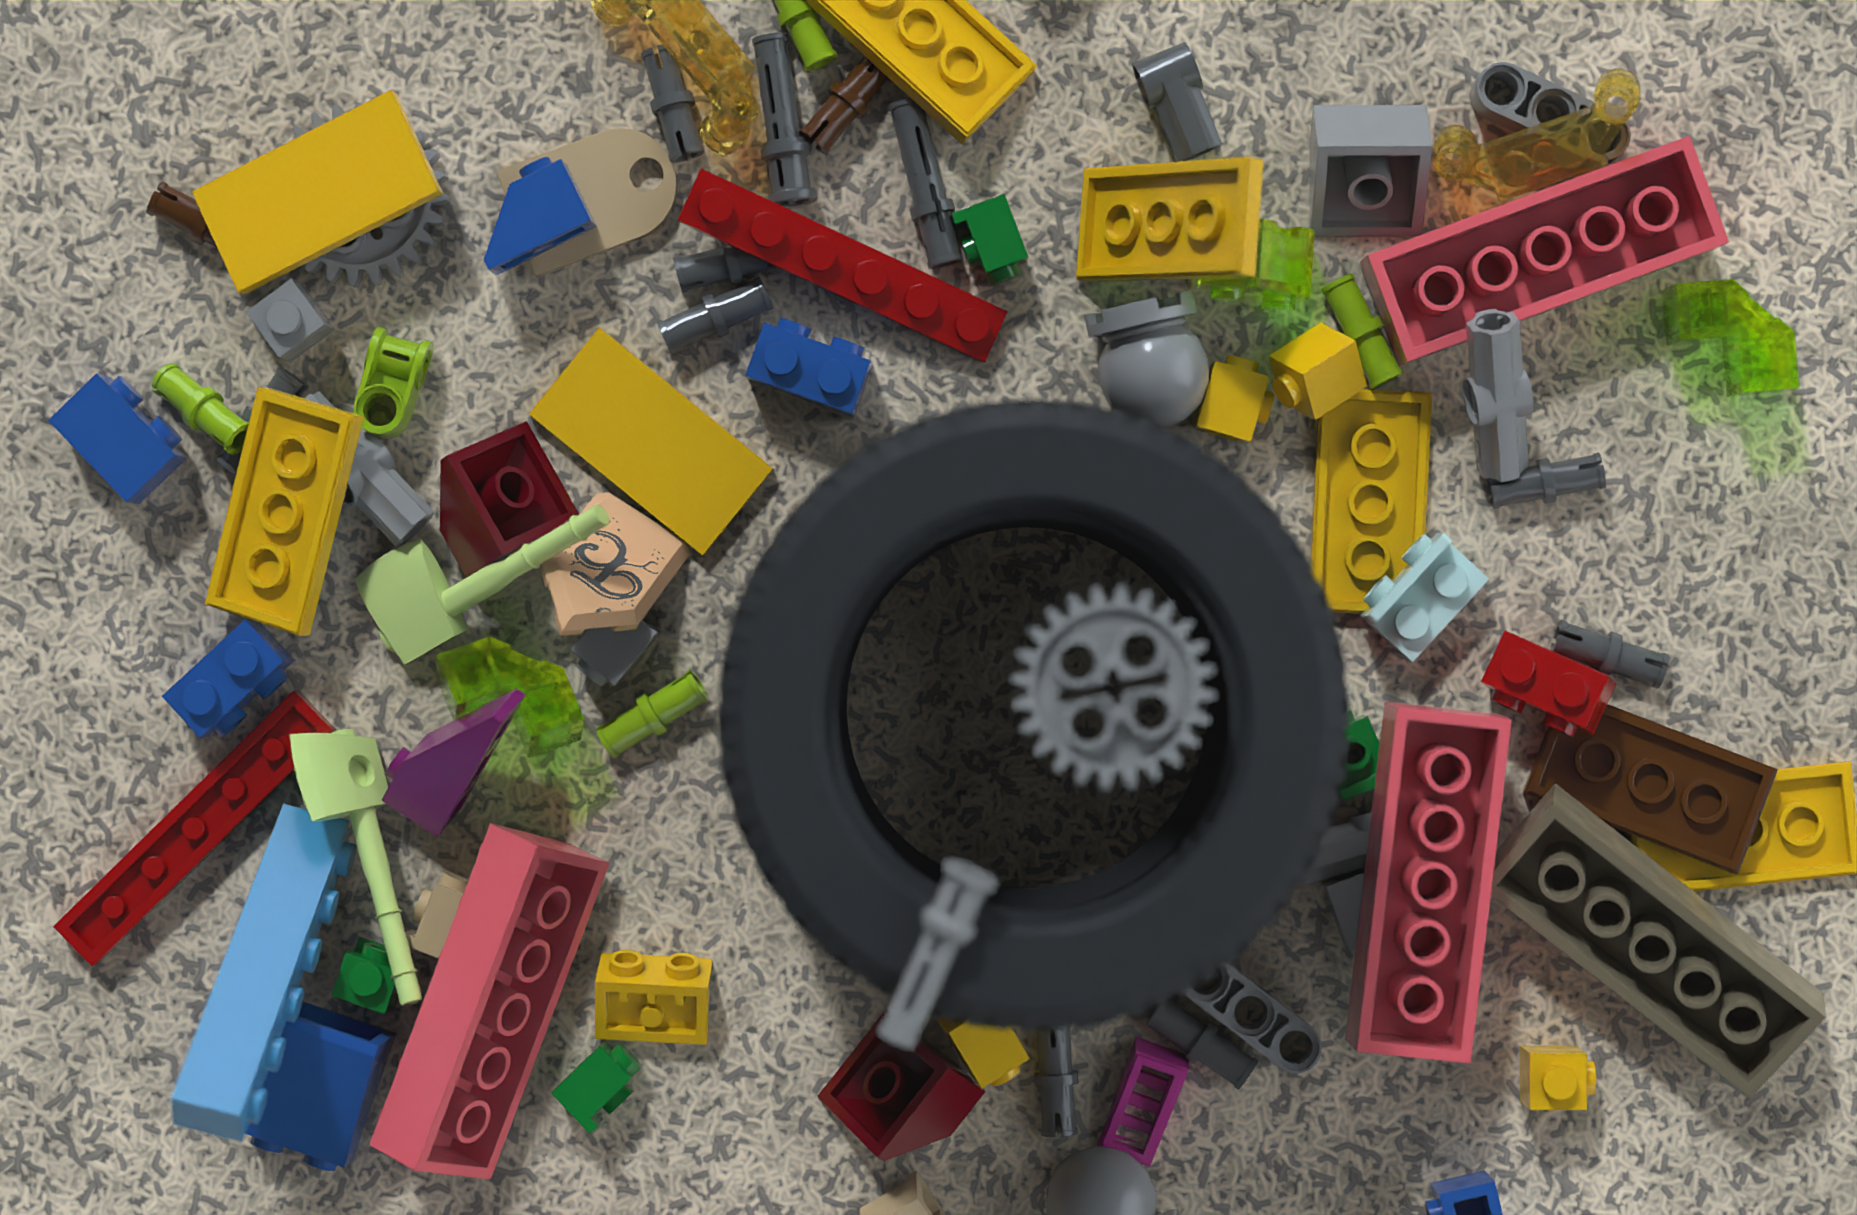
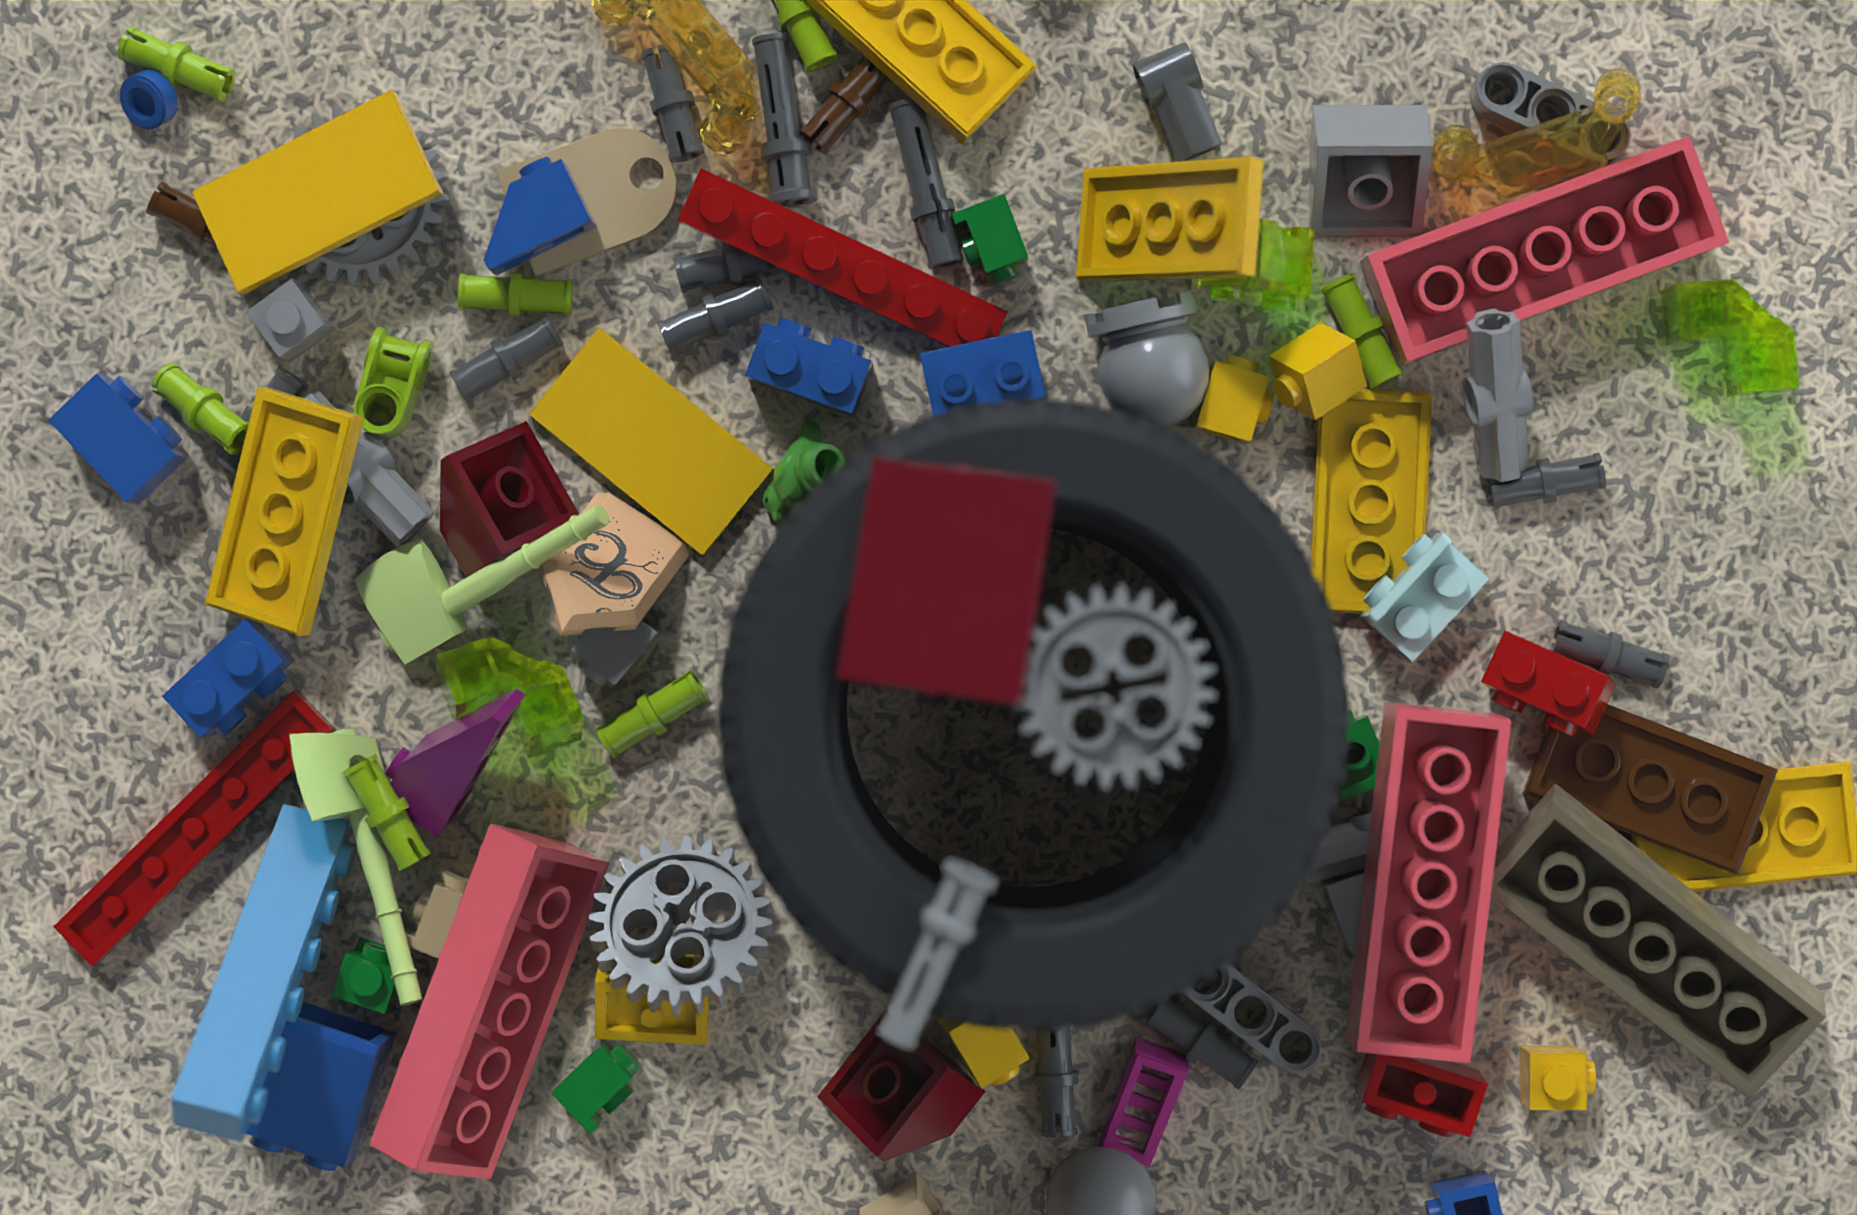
none -> lime pin [117,26,236,102]
none -> blue tile [119,70,178,129]
none -> lime pin [343,754,431,871]
none -> dark grey pin [449,314,564,402]
none -> lime pin [458,272,573,317]
none -> light grey gear [589,835,774,1016]
none -> bright green animal [763,421,846,523]
none -> dark red piece [838,456,1057,705]
none -> blue brick [920,329,1046,416]
none -> red brick [1354,1053,1488,1138]

